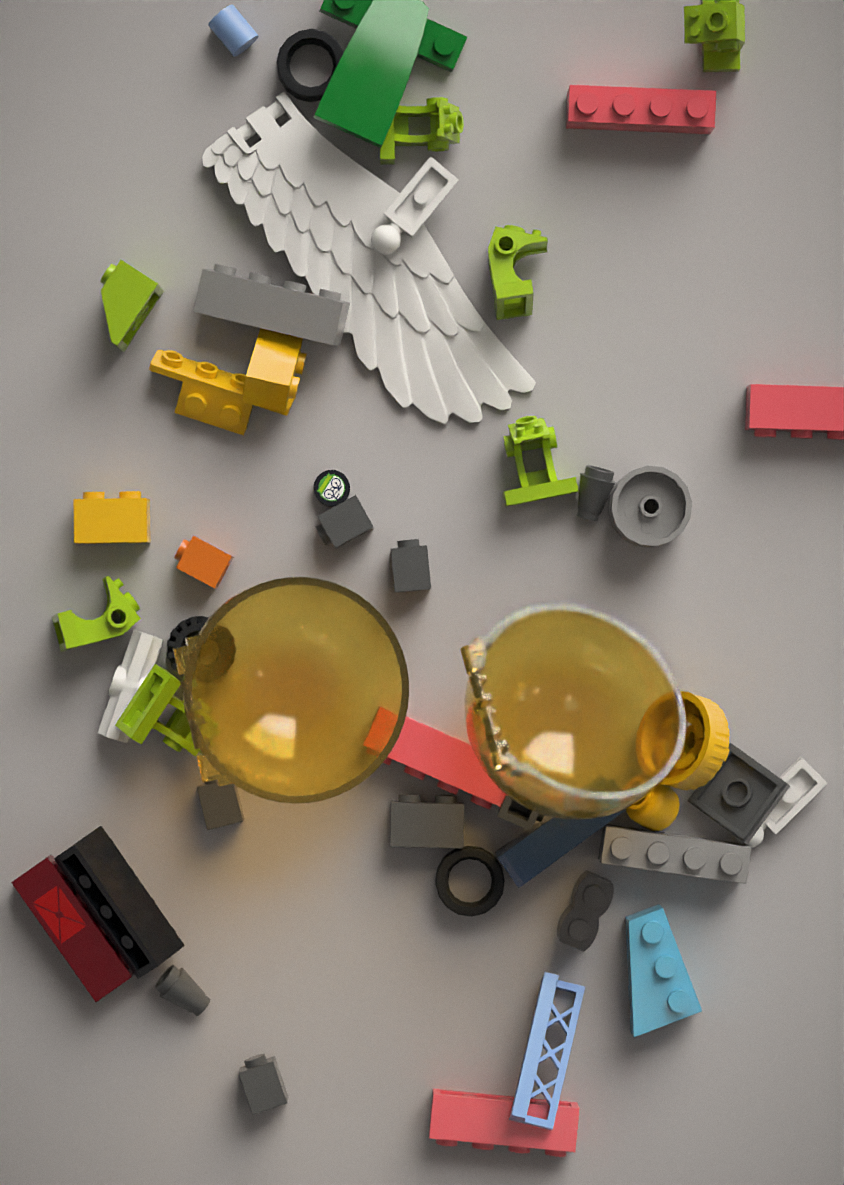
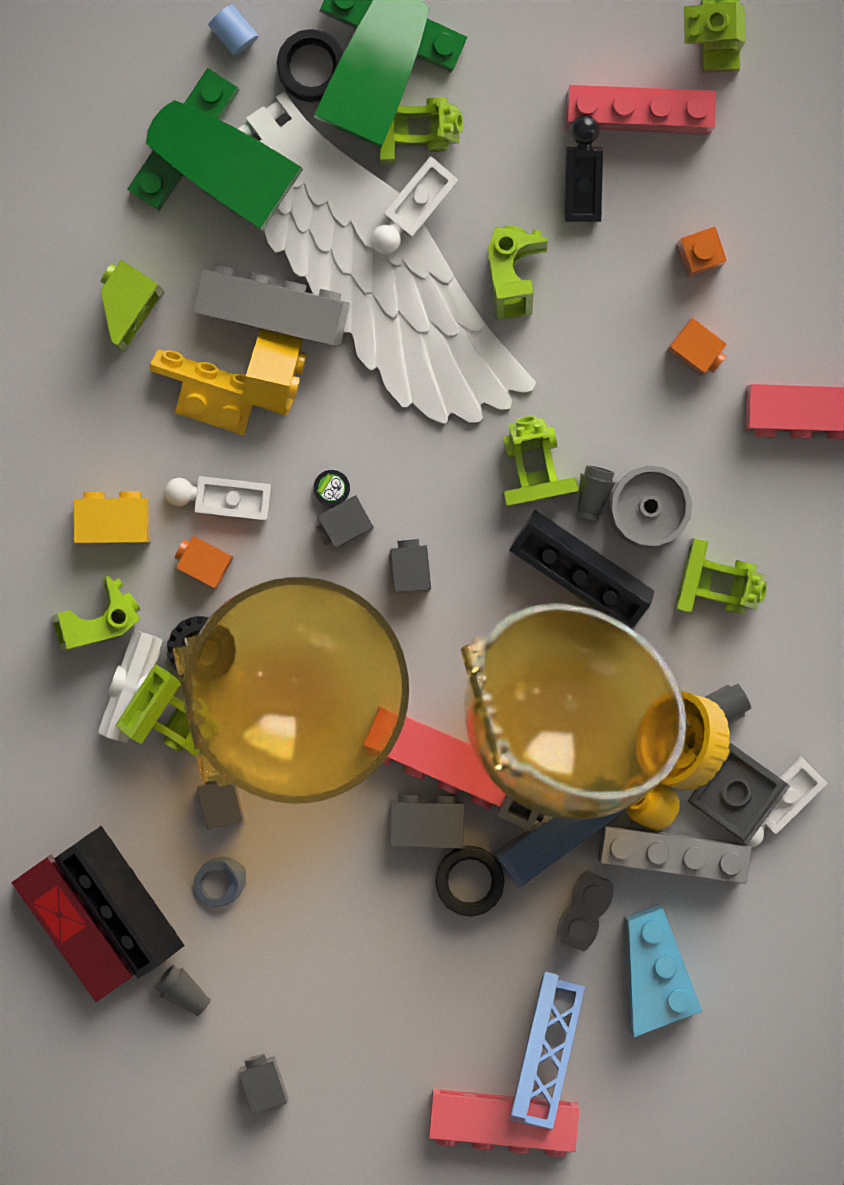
none -> green slope [127,68,303,231]
none -> white plate [164,476,272,521]
none -> sand blue piece [194,857,246,907]
none -> black brick [509,510,655,632]
none -> black plate [564,115,603,222]
none -> orange brick [667,317,727,376]
none -> lime tile [674,538,767,615]
none -> orange brick [676,226,727,278]
none -> dark grey brick [704,684,751,725]

